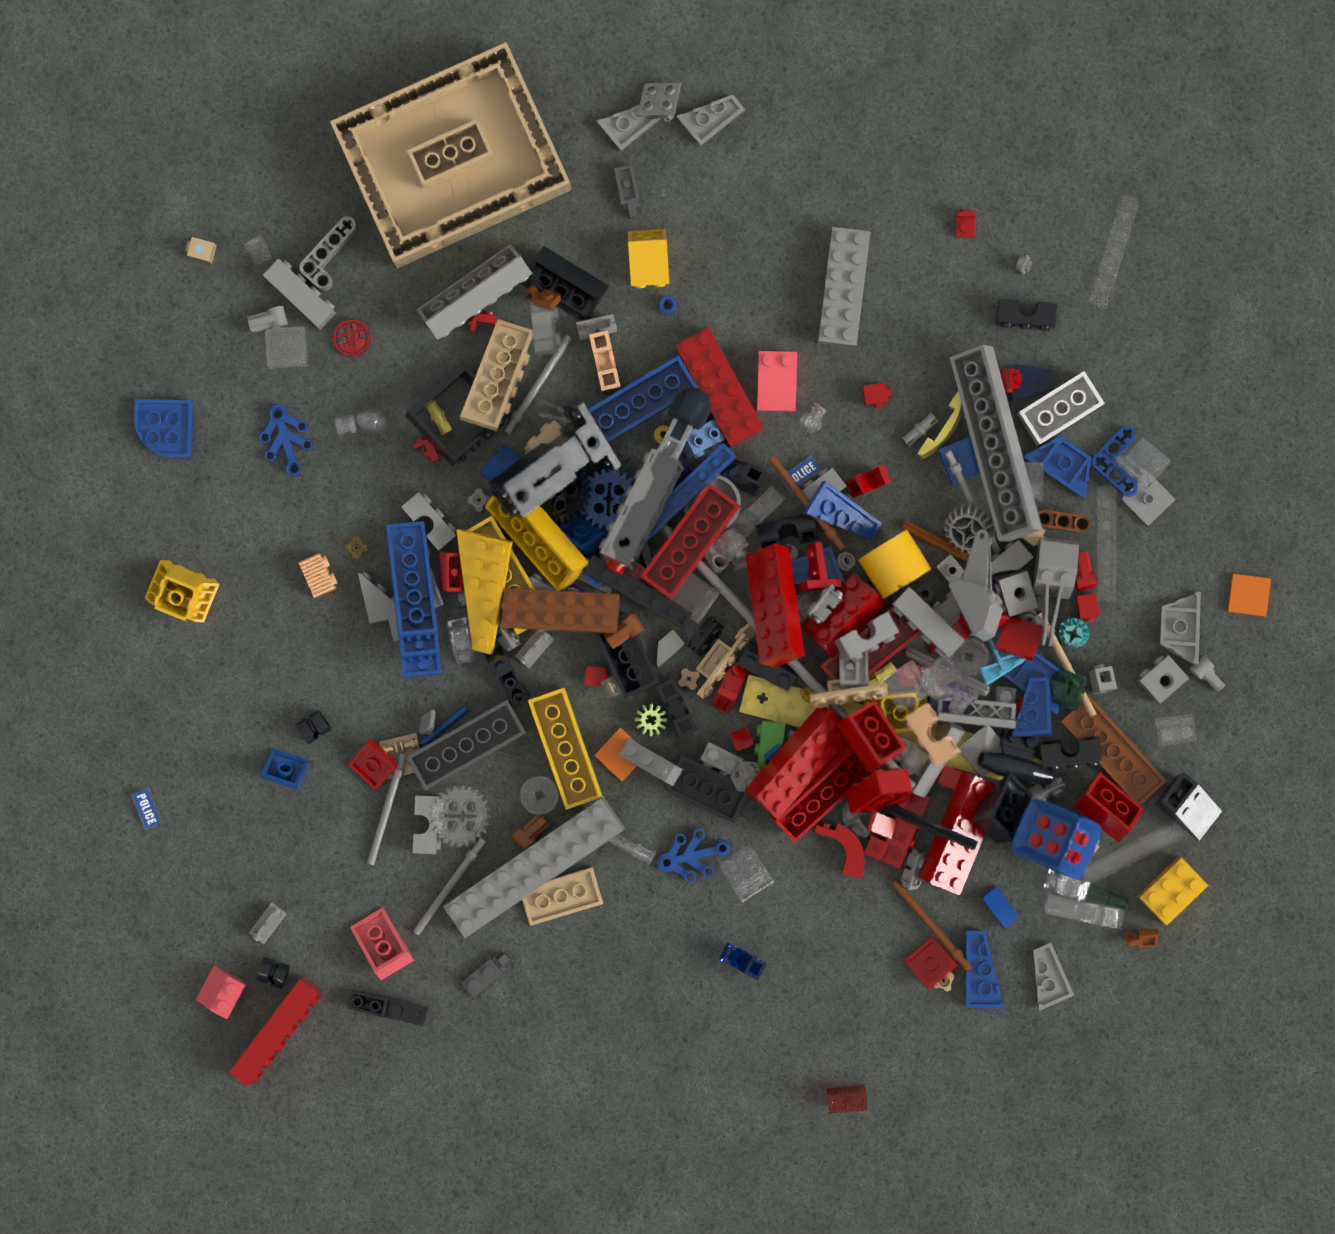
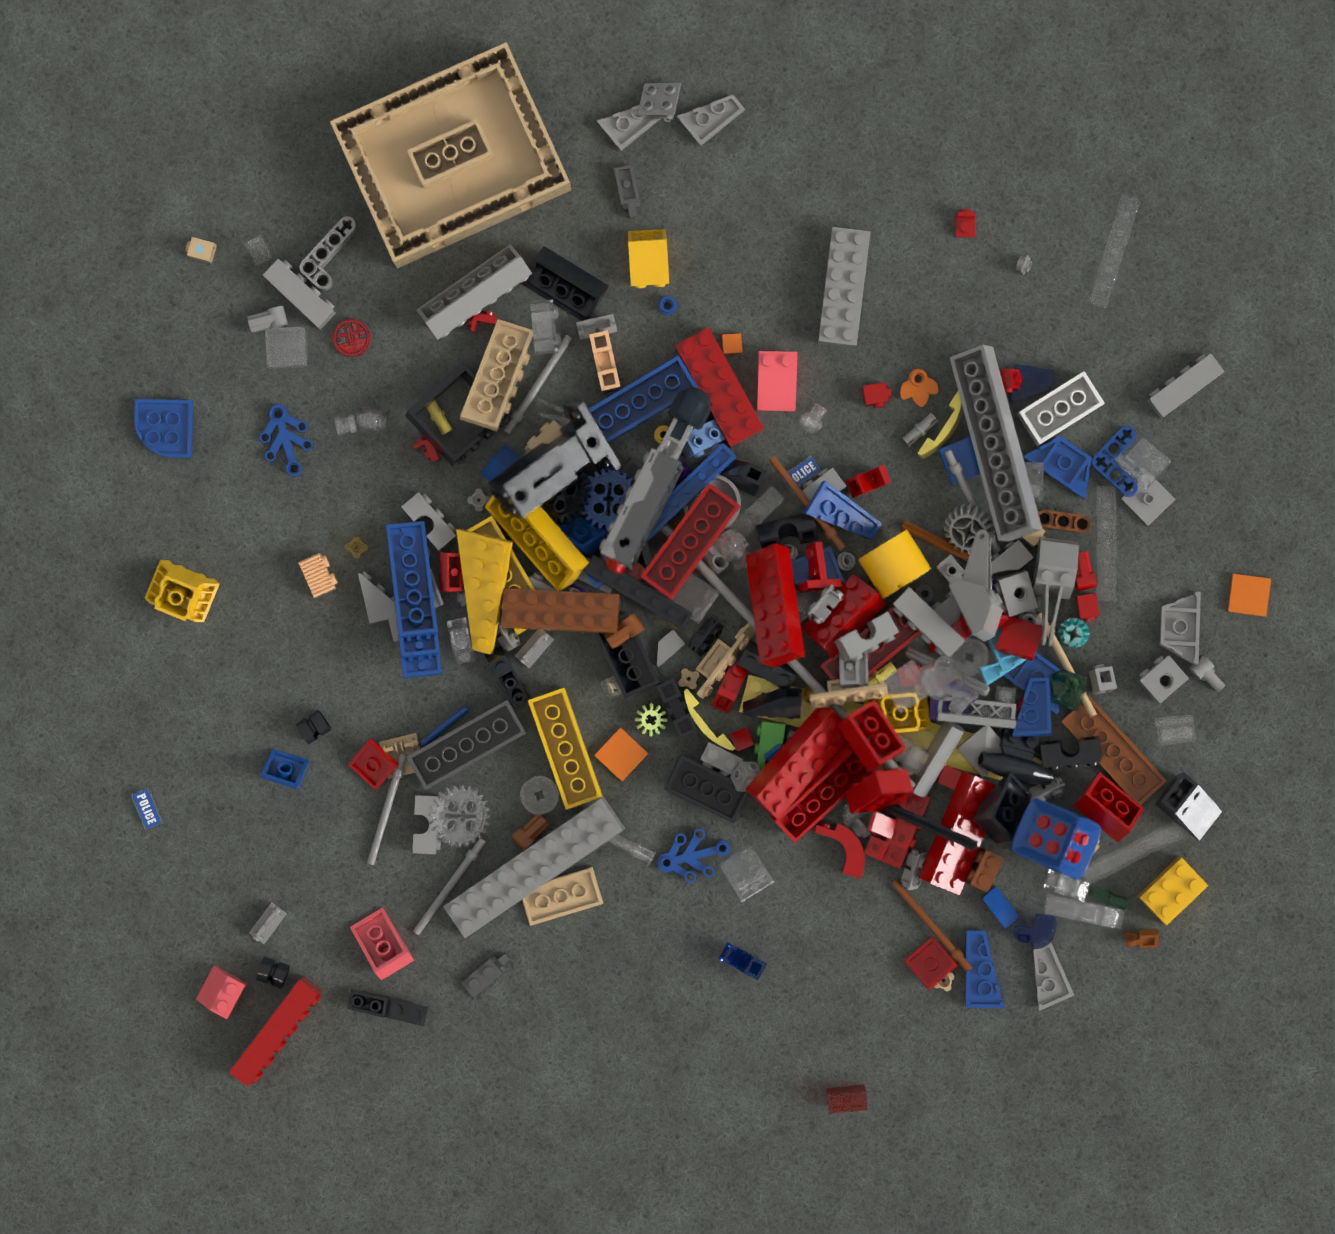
light grey slope [419,710,436,735] -> none
dark orange plate [525,285,561,310] -> none
red slope [584,665,609,687] -> none
light grey brick [619,738,683,786] -> none
light nougat arch [905,703,961,766] -> none
black arch [996,299,1057,331] -> none
none -> light yellow slope [684,689,735,751]
none -> orange tile [722,333,743,354]
none -> black slope [743,687,802,719]
none -> orange plate [900,369,938,407]
none -> dark orange bracket [966,848,1004,893]
none -> clear blue brick [1013,914,1057,949]
none -> light grey brick [1147,354,1225,419]

